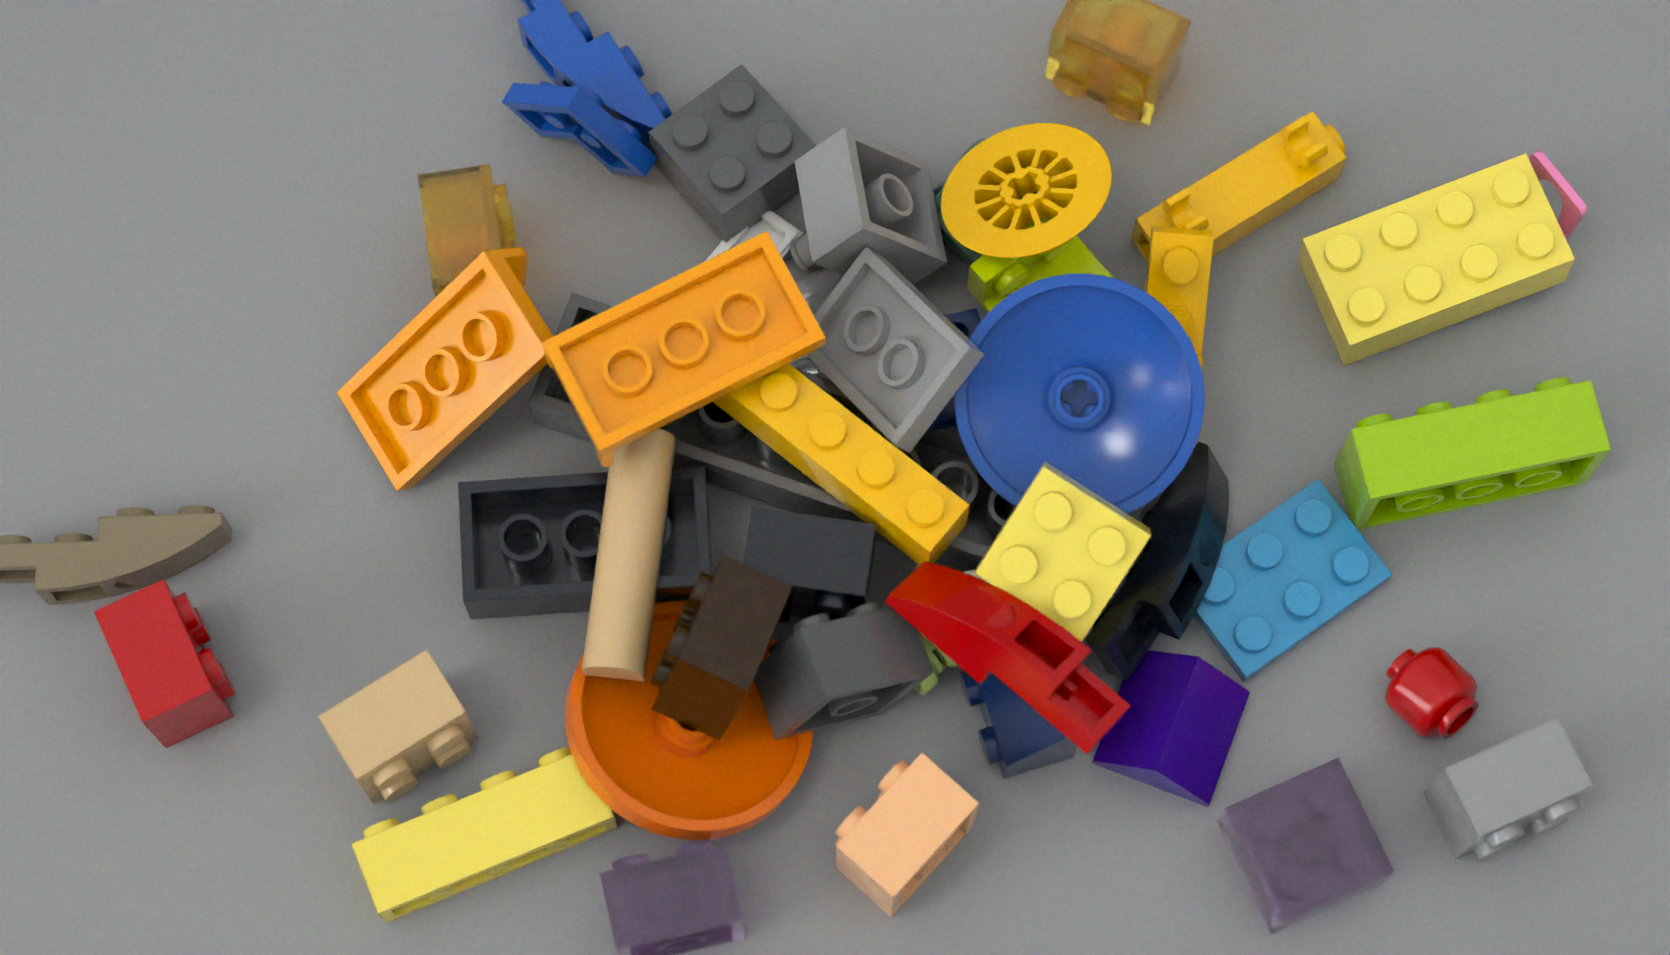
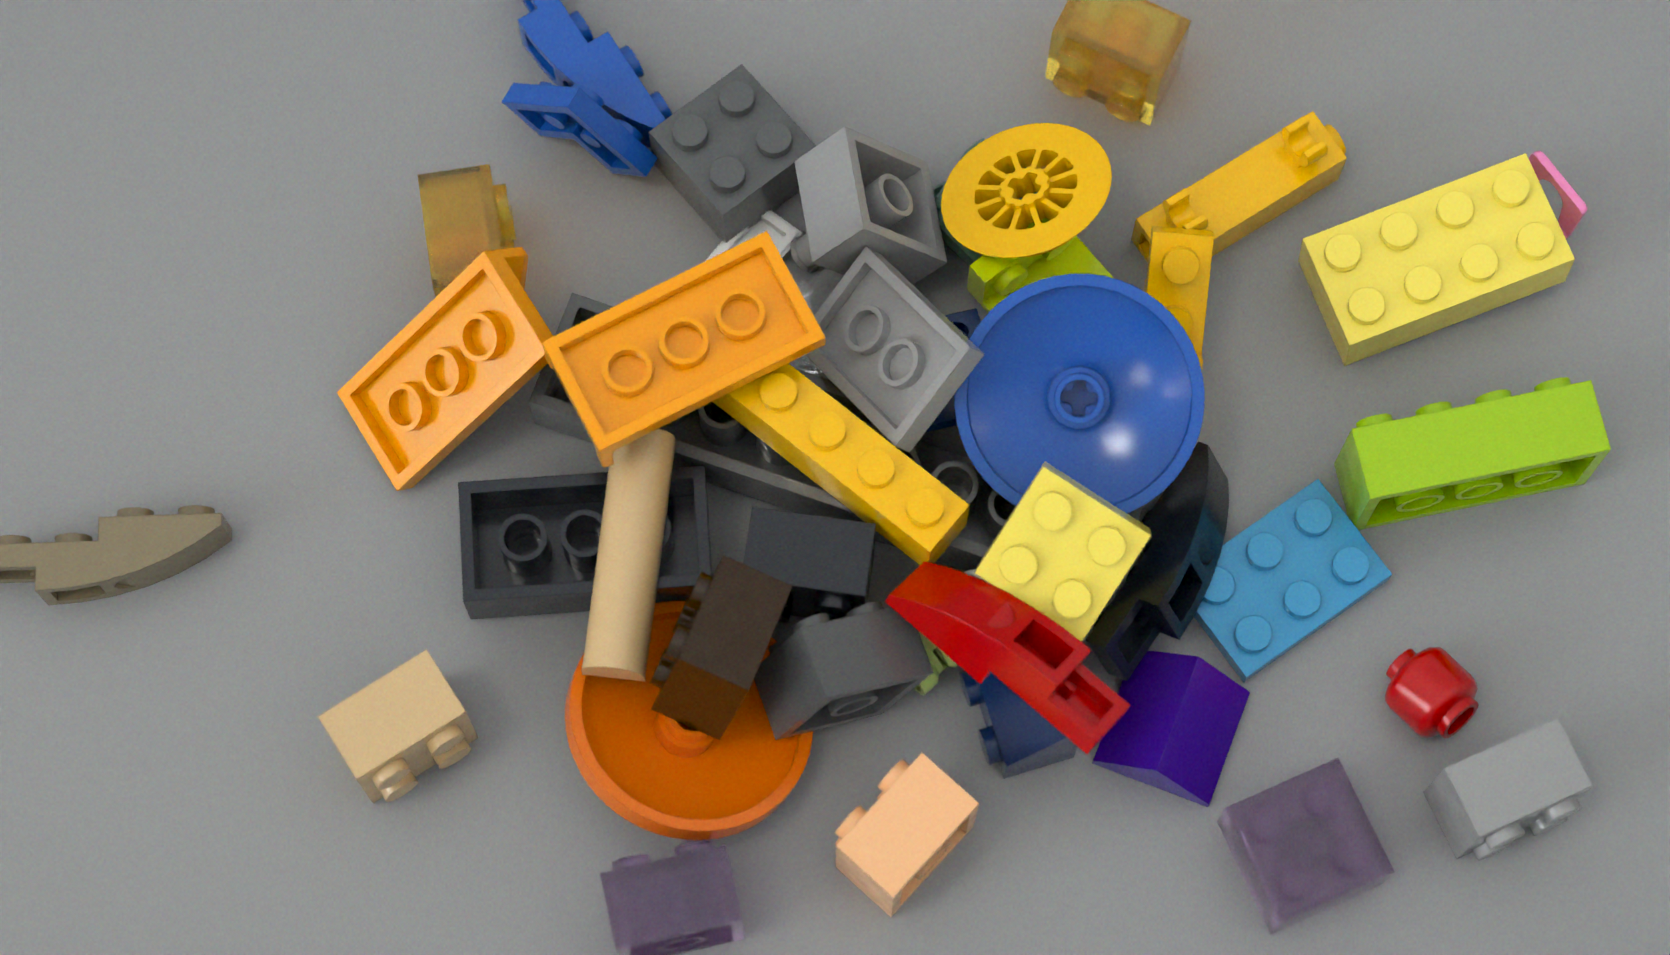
red brick [94,579,236,748] -> none
light yellow brick [352,747,618,923] -> none

